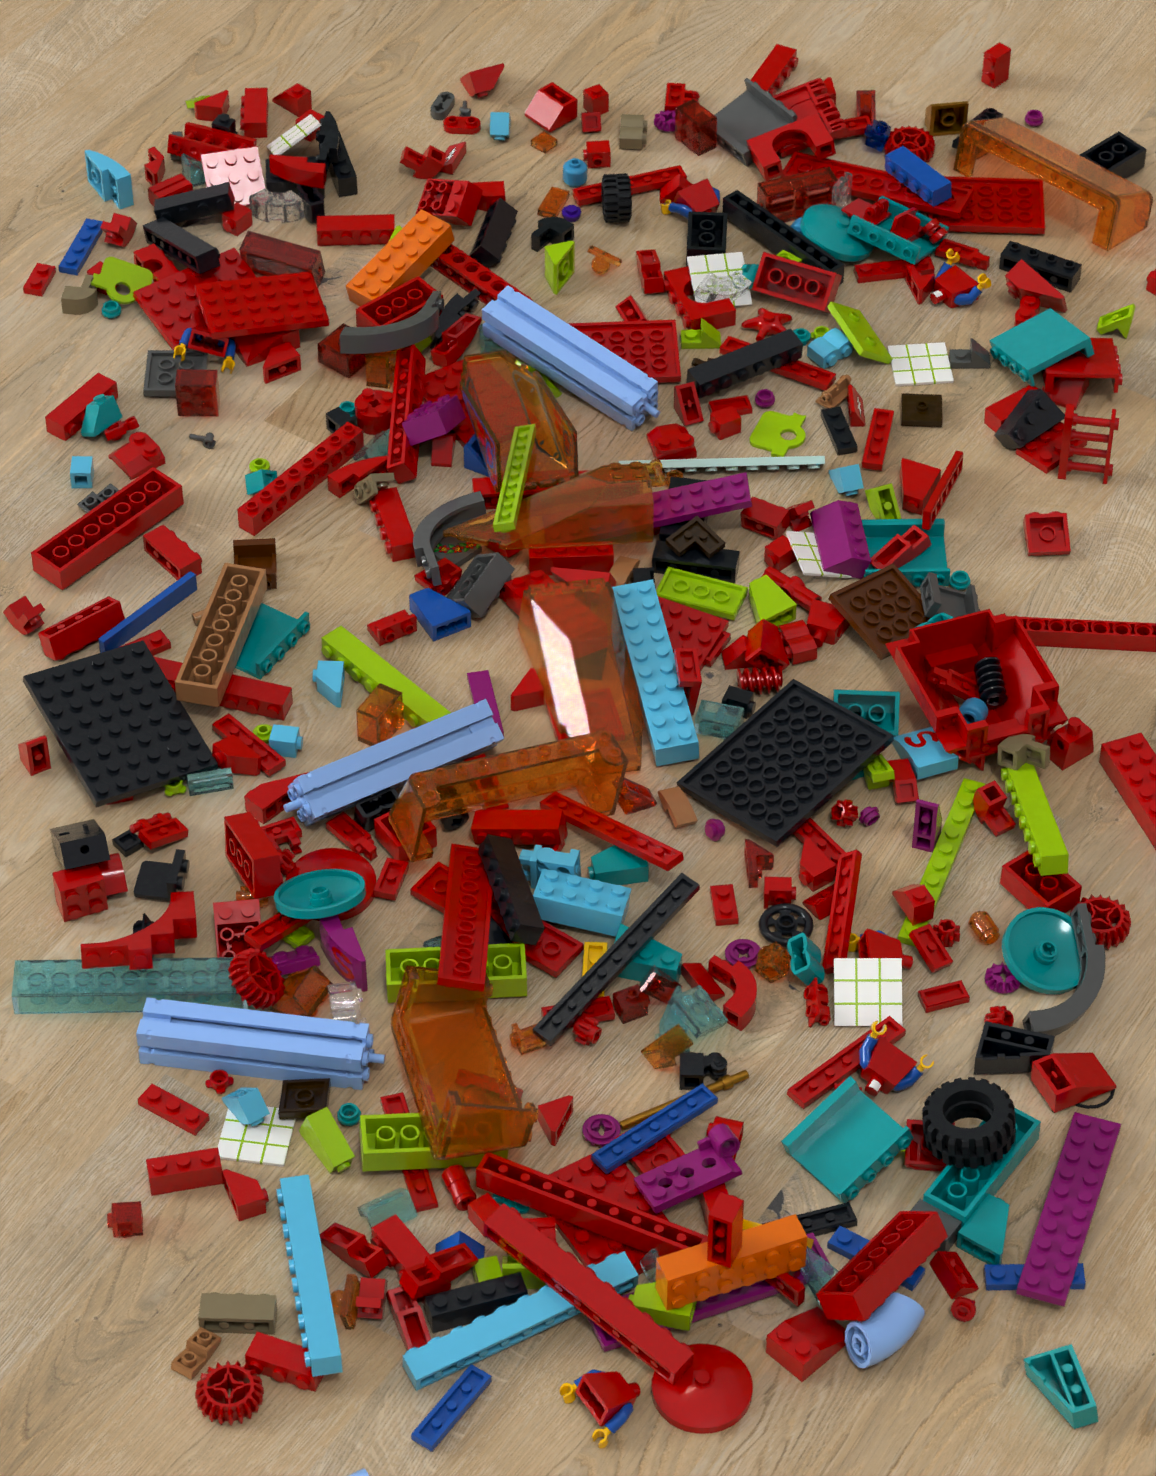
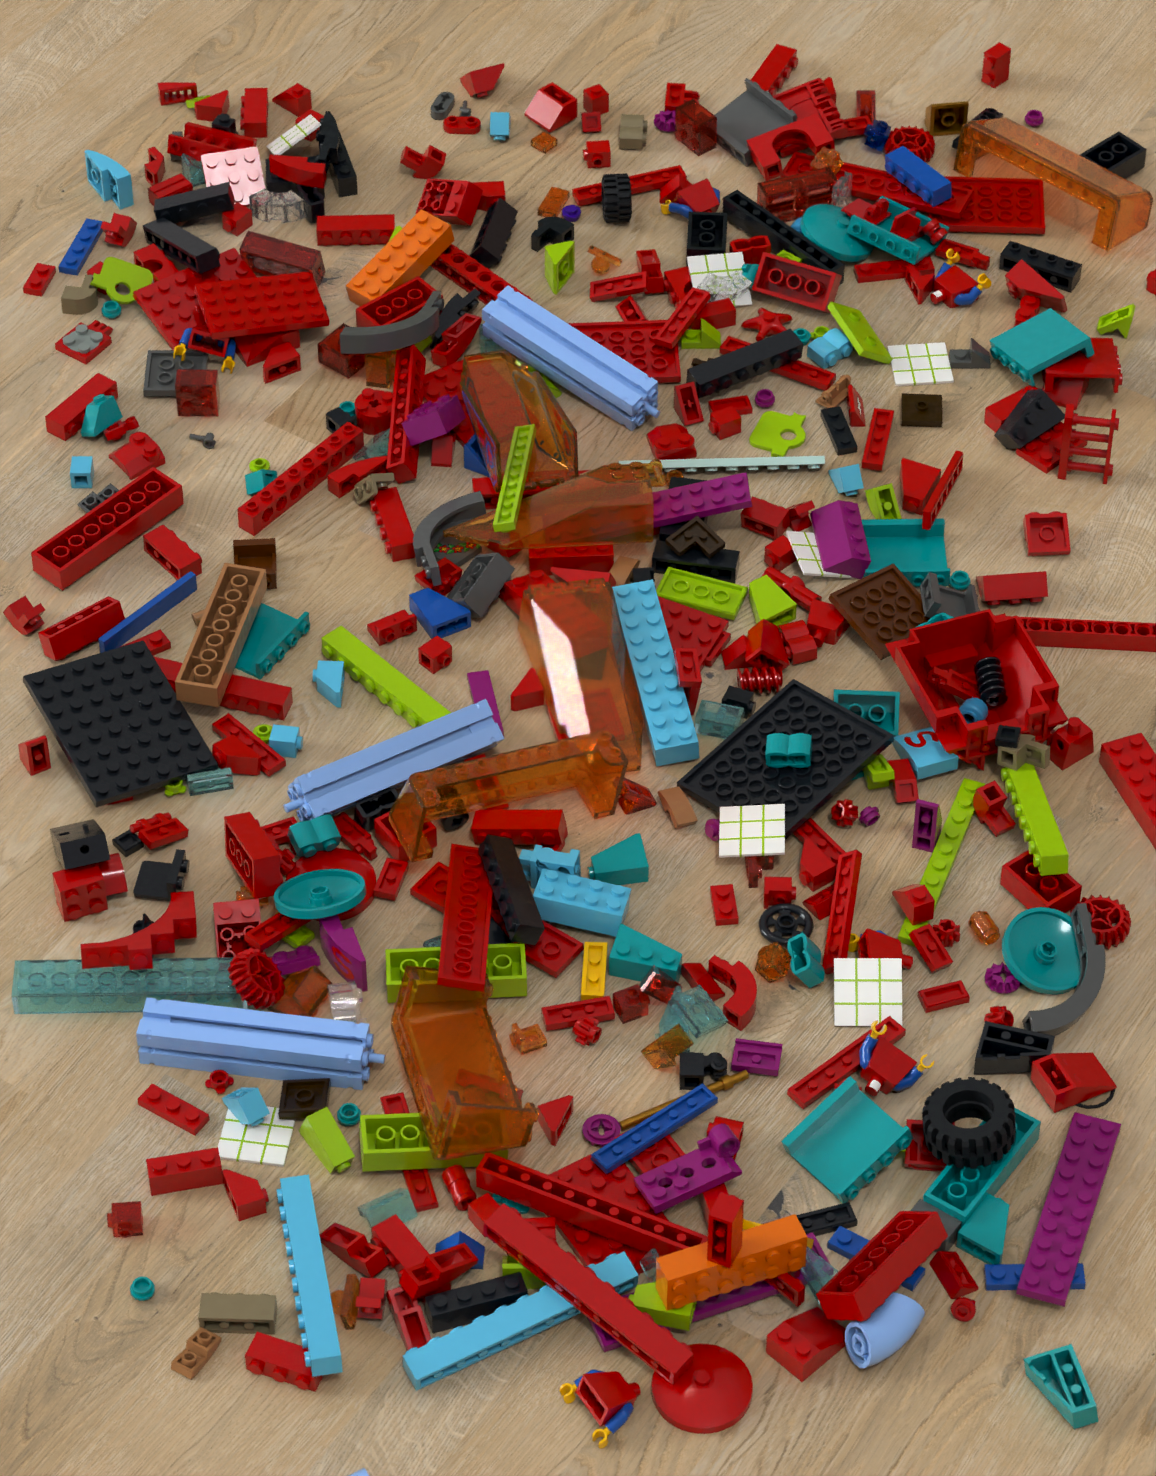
red gear [195,1360,264,1426] -> none
red slope [244,772,309,825] -> none
clear orange brick [356,683,405,746] -> none
blue plate [411,1364,492,1452] -> none
red slope [439,142,467,175] -> none
lime panel [473,1255,503,1283] -> none
black plate [533,873,700,1046] -> none
red plate [540,791,684,871] -> none
dark azure head [563,158,587,188] -> none
magenta gear [725,939,762,970] -> none
red hinge [804,977,831,1028] -> none
red slope [870,525,931,569] -> none
none -> piece [55,320,113,365]
none -> teal plate [130,1277,155,1301]
none -> red slope [157,82,198,106]
none -> teal brick [287,814,341,857]
none -> red brick [418,635,452,674]
none -> red plate [590,271,649,302]
none -> red plate [654,287,710,349]
none -> white piece [719,804,785,858]
none -> red brick [729,235,771,264]
none -> magenta plate [731,1038,783,1076]
none -> teal brick [765,733,812,768]
none -> clear orange brick [810,146,844,181]
none -> red slope [976,571,1048,605]
none -> black tile [995,725,1021,748]

